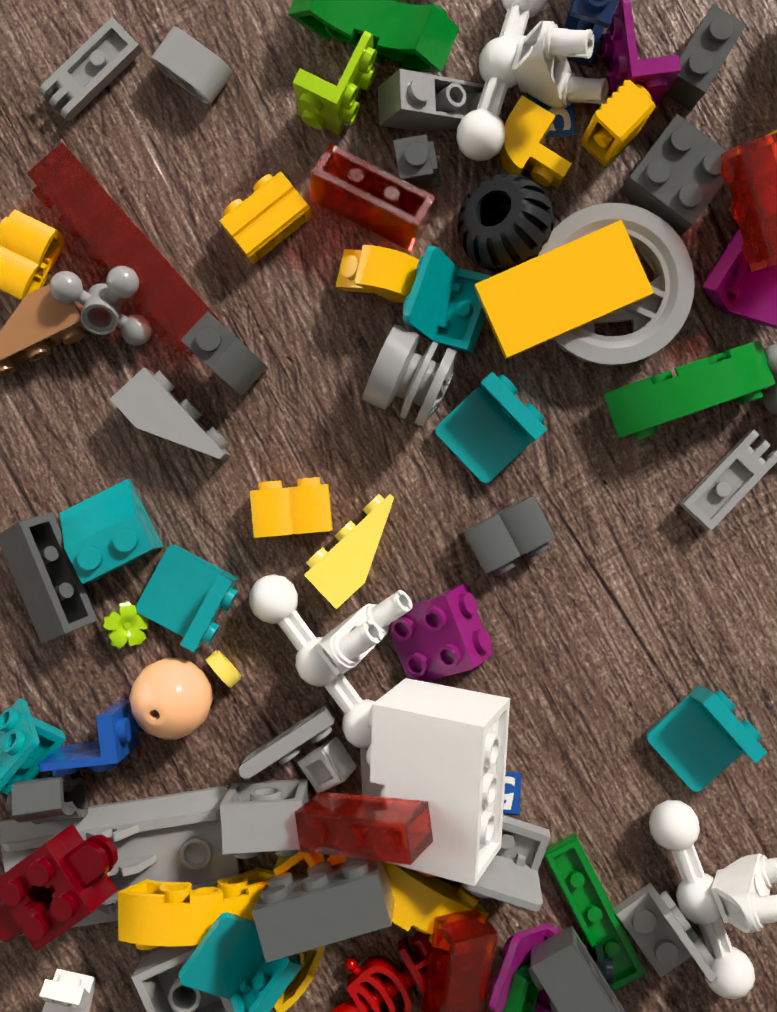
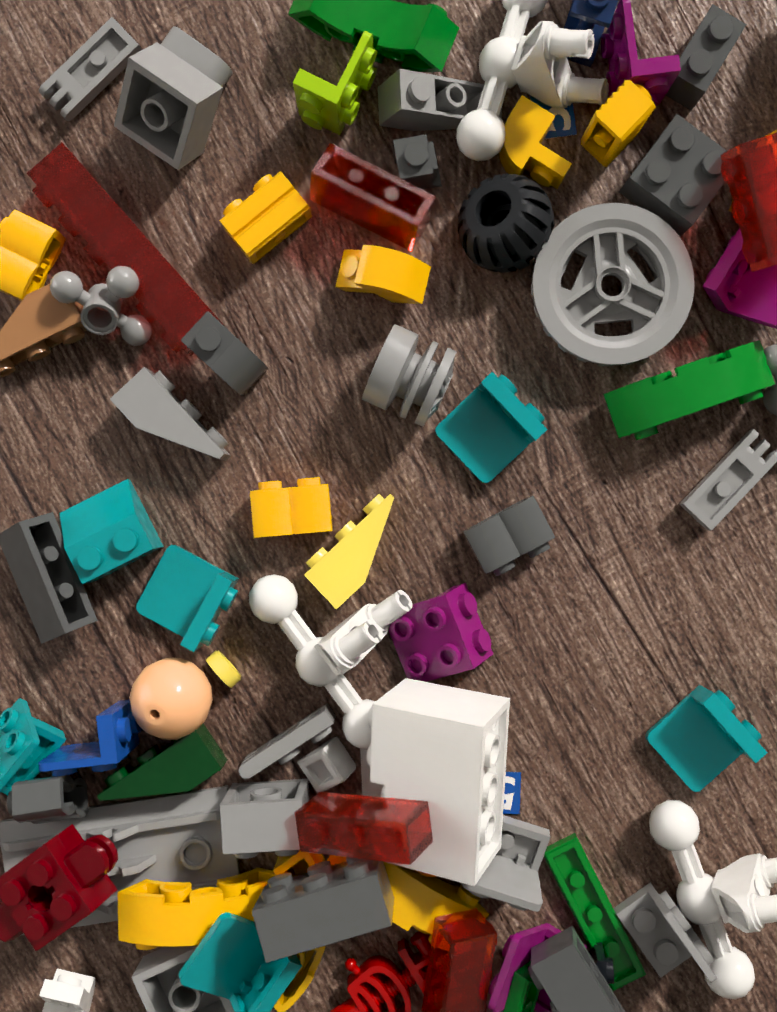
lime plant [102,600,150,649] -> none
teal bracket [403,245,492,354] -> none
yellow tile [474,220,654,360] -> none
none -> dark green slope [97,723,228,801]
none -> light grey brick [114,42,223,170]

